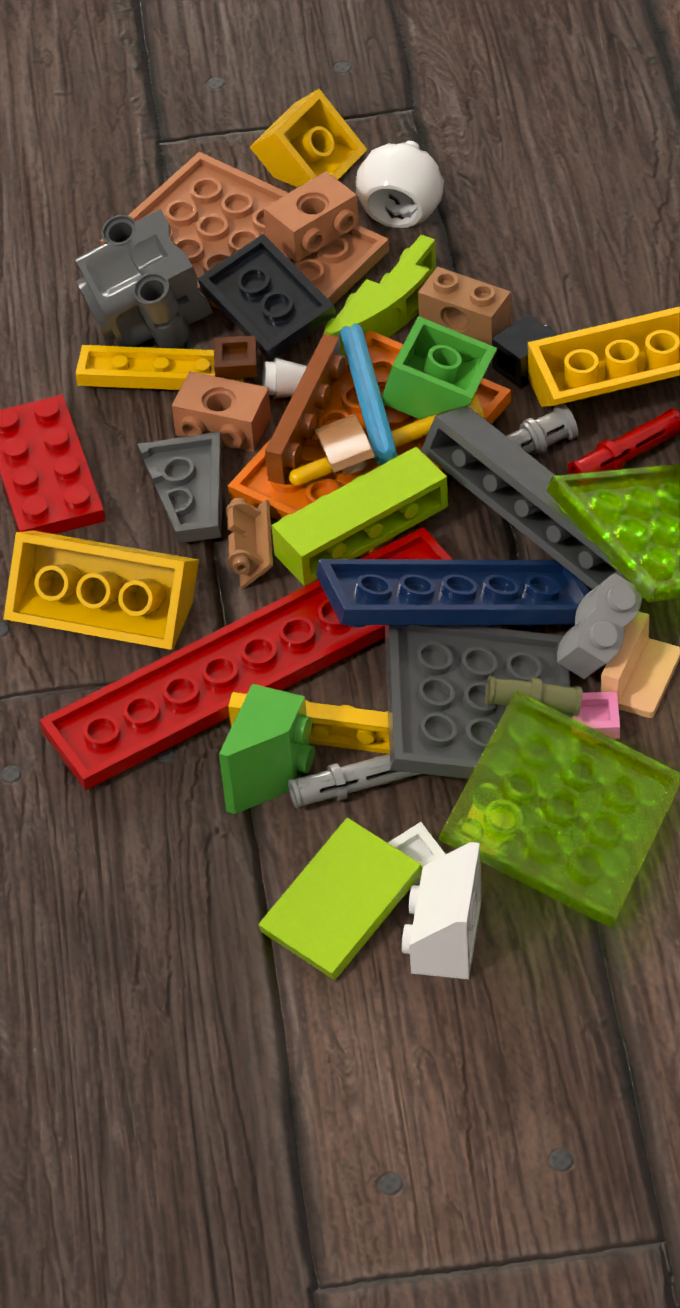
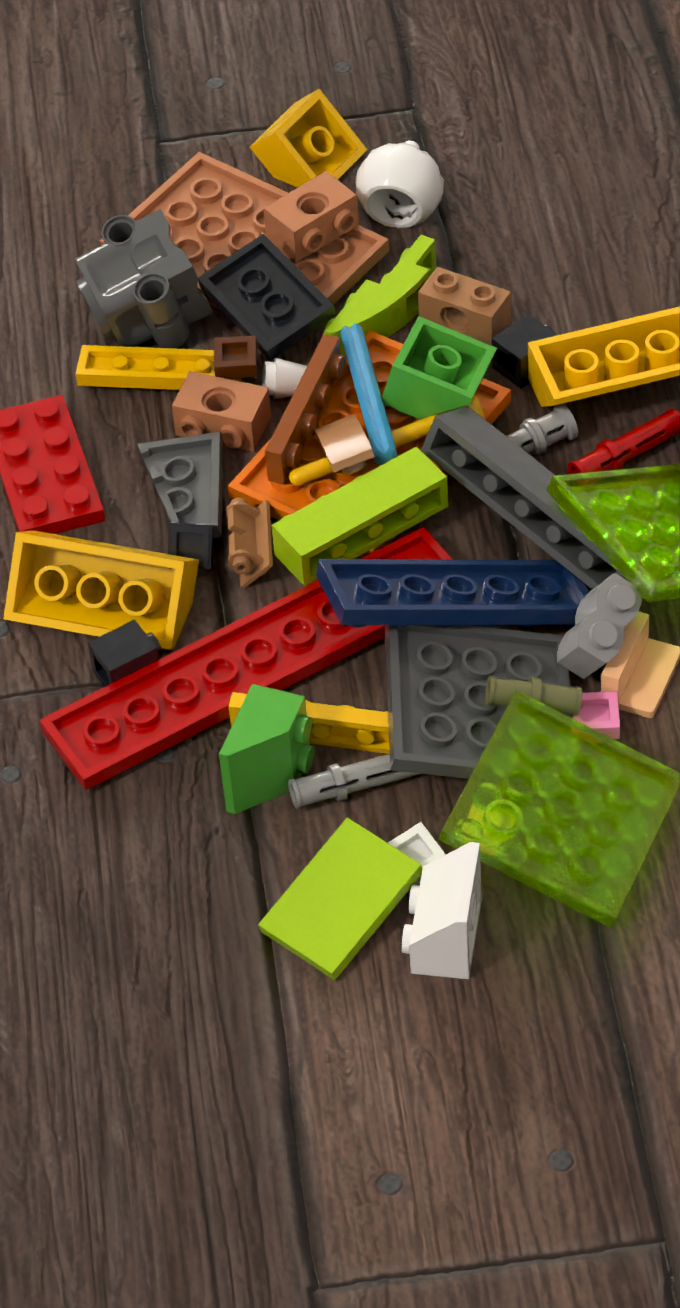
none -> black brick [88,619,163,687]
none -> black tile [168,522,215,569]

